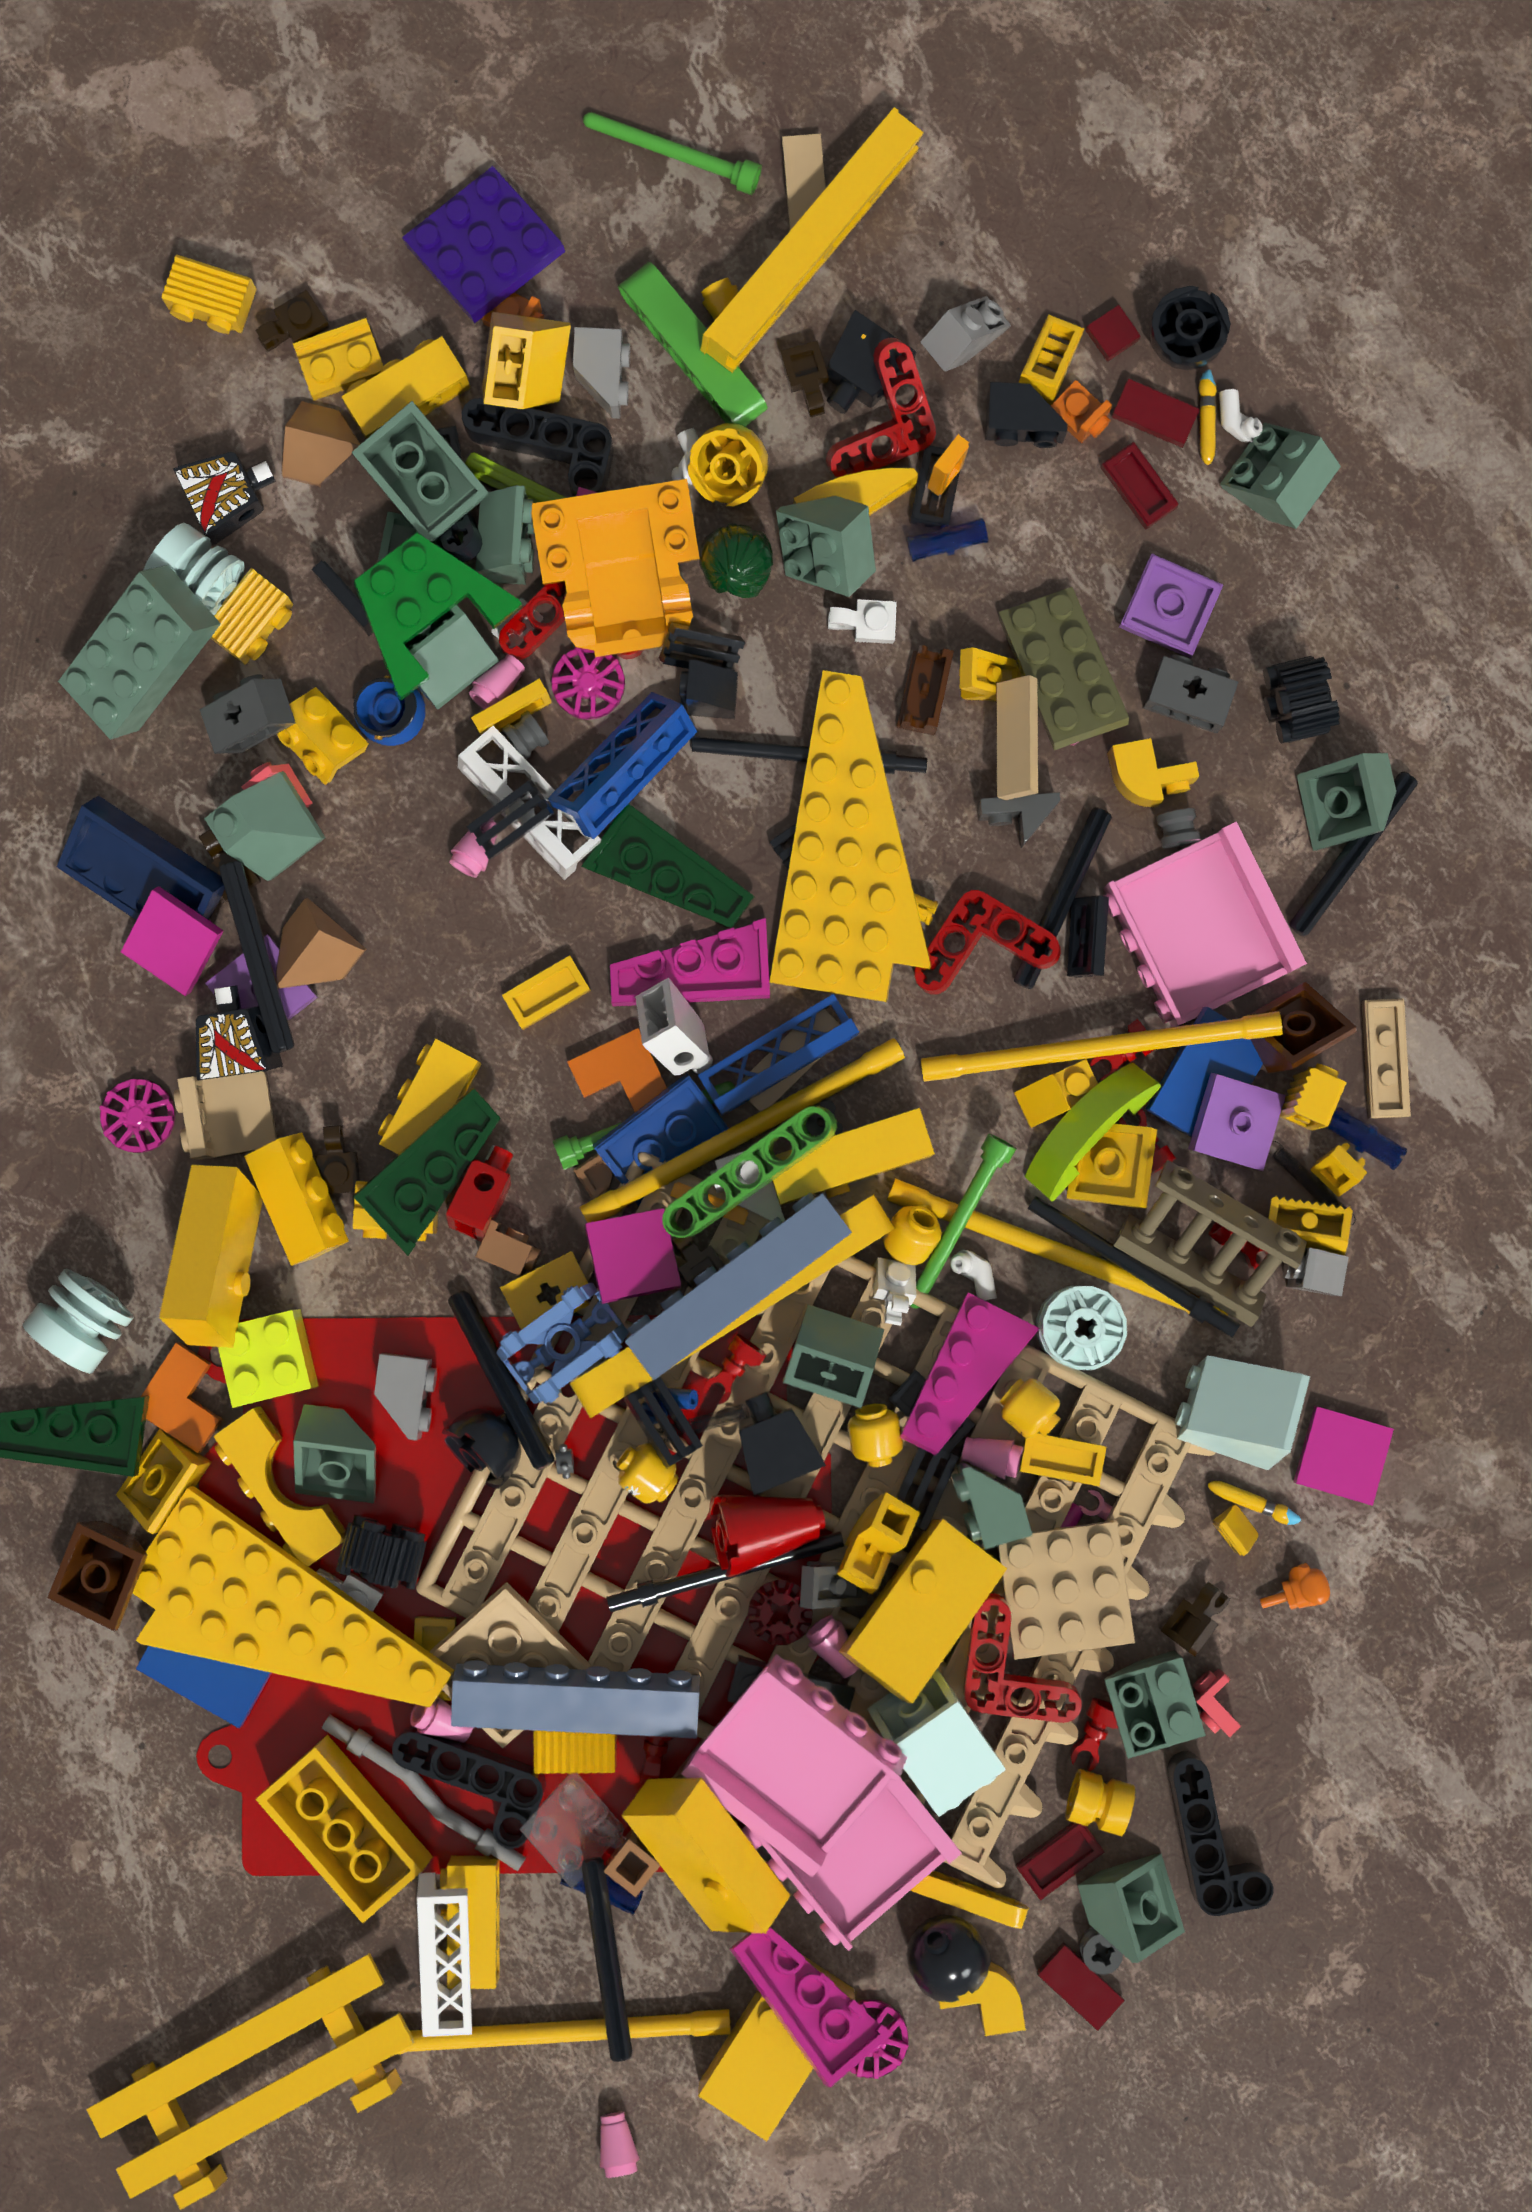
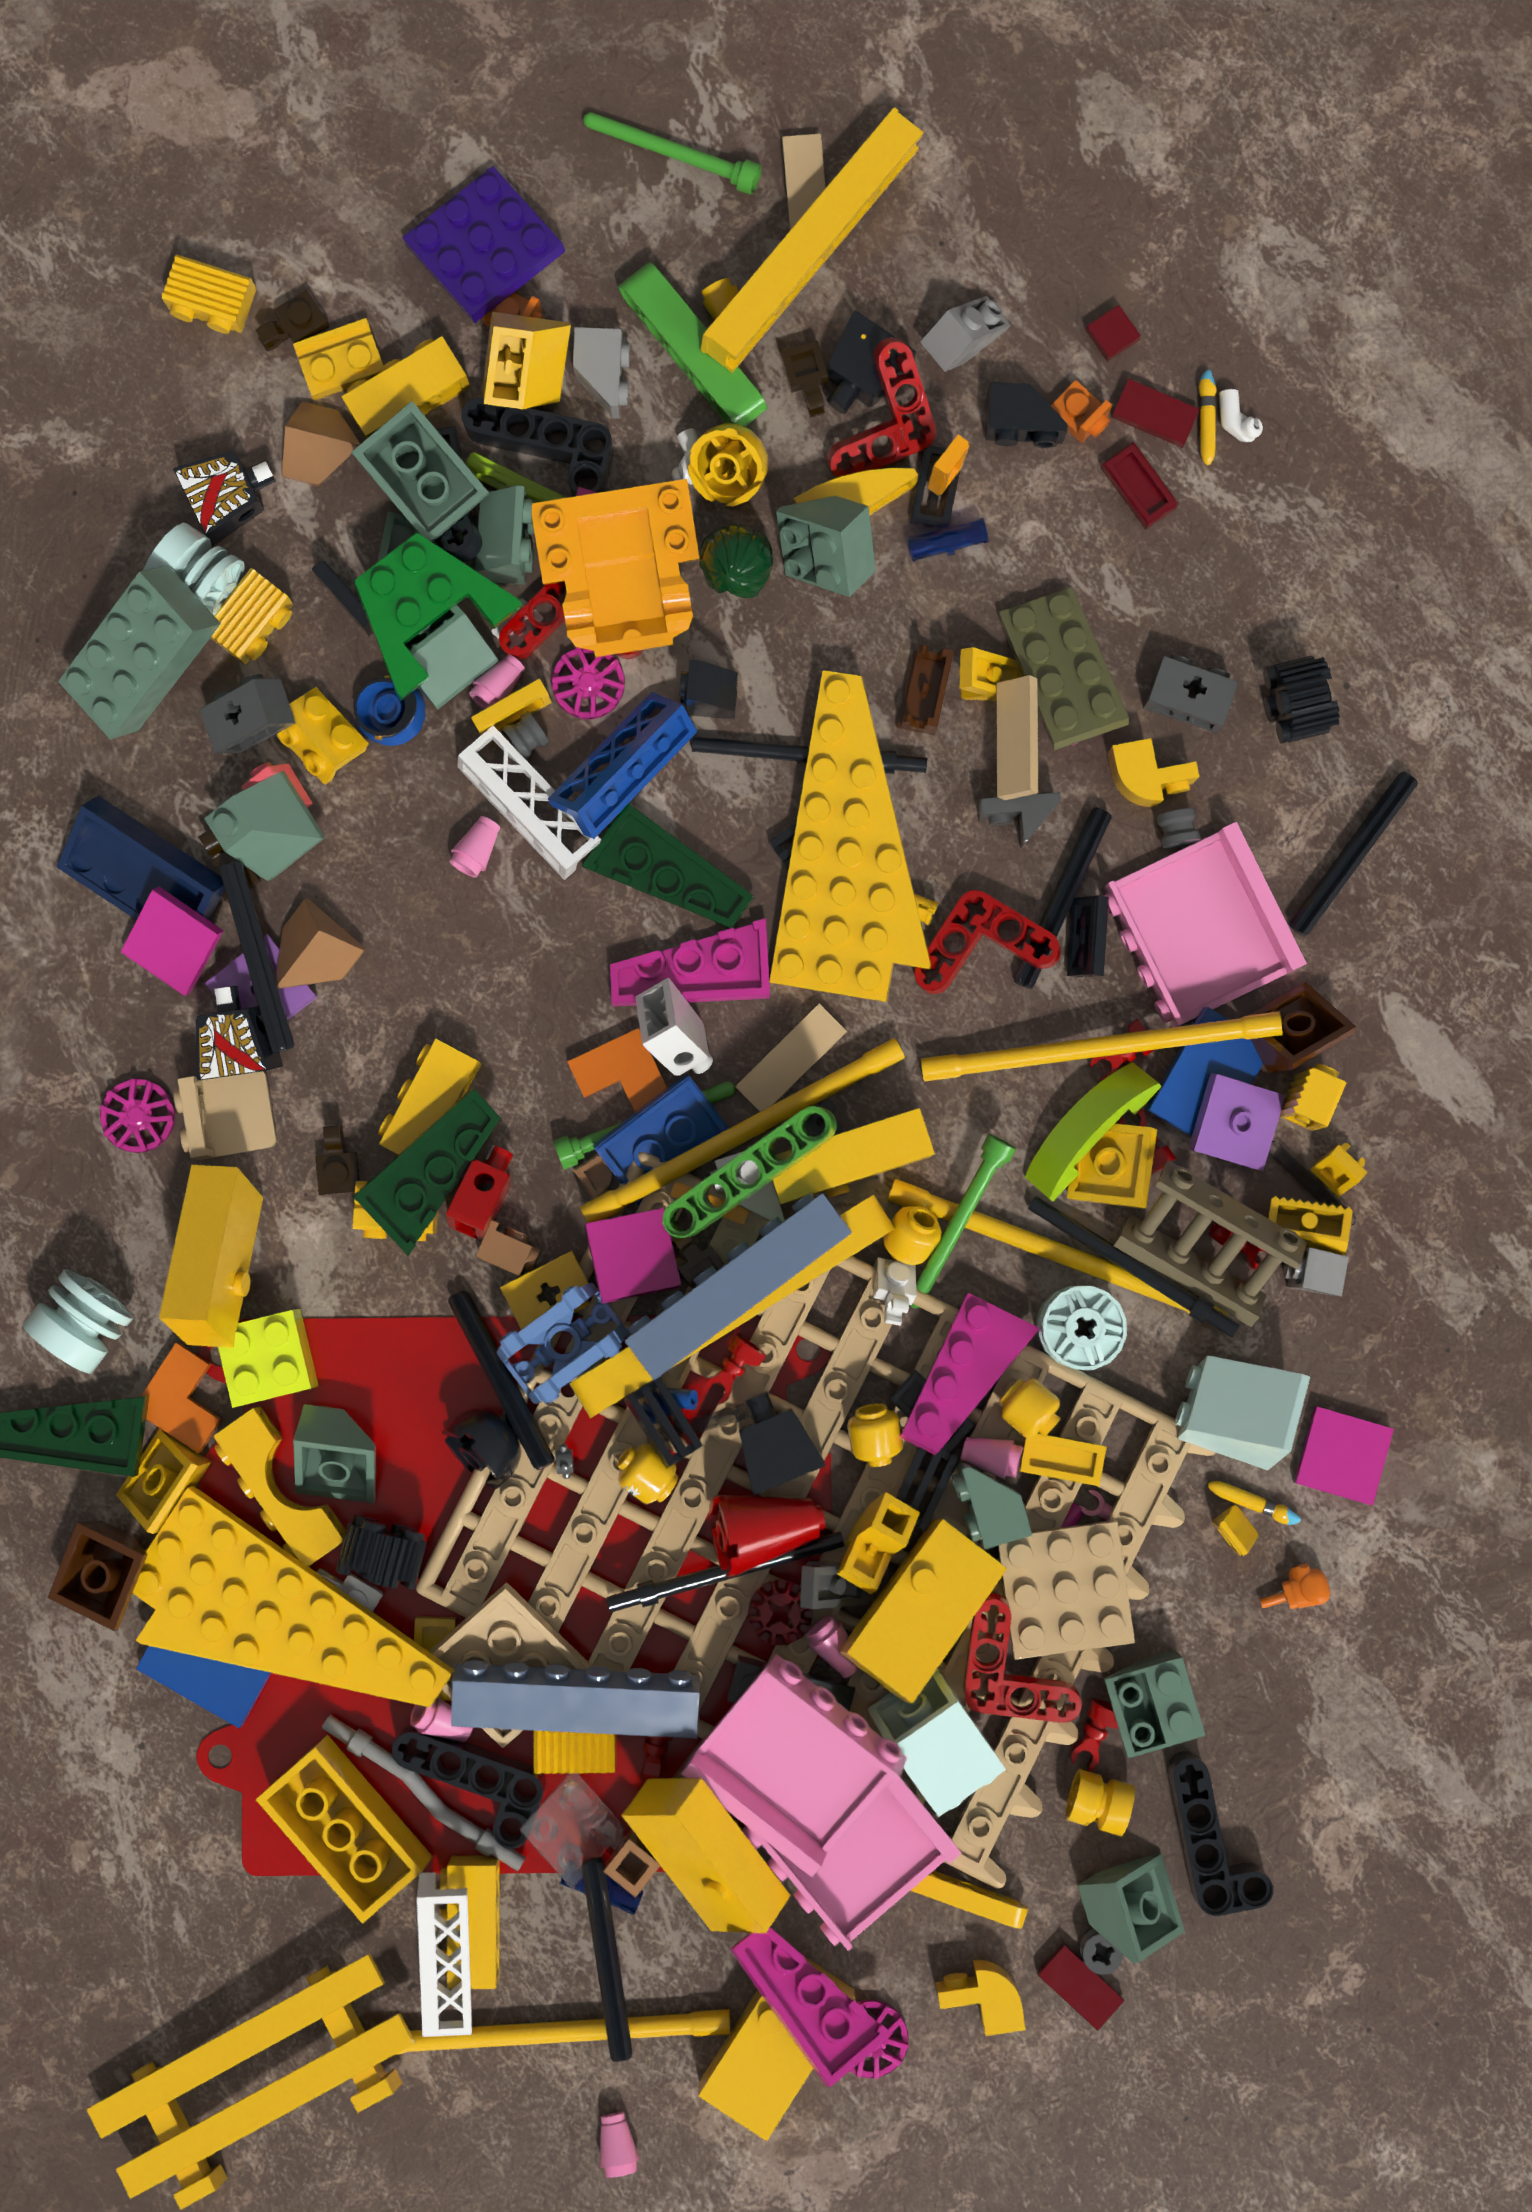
yellow brick [244,1132,349,1266] -> none
light grey slope [374,1353,437,1440] -> none
black tile [466,780,554,859] -> none
yellow tile [502,955,591,1030] -> none
black tile [659,622,745,671] -> none
blue fence [698,994,859,1116] -> none
sand green slope [783,1304,884,1408] -> none
white plate [828,599,897,644] -> none
black cylinder [906,1915,991,2002] -> none
white arm [951,1250,997,1301] -> none
yellow slope [1014,1059,1098,1128] -> none
dark red tile [1015,1822,1105,1901] -> none
yellow slope [1019,314,1084,405] -> none
medium lavender plate [1119,554,1223,659] -> none
black cylinder [1150,286,1231,370] -> none
dark brown plate [1160,1582,1231,1657] -> none
coral bracket [1193,1669,1241,1737] -> none
sand green slope [1220,422,1341,529] -> none
sand green slope [1297,753,1396,851] -> none
clear blue pin [1326,1107,1407,1170] -> none
tan tile [1362,998,1411,1119] -> none

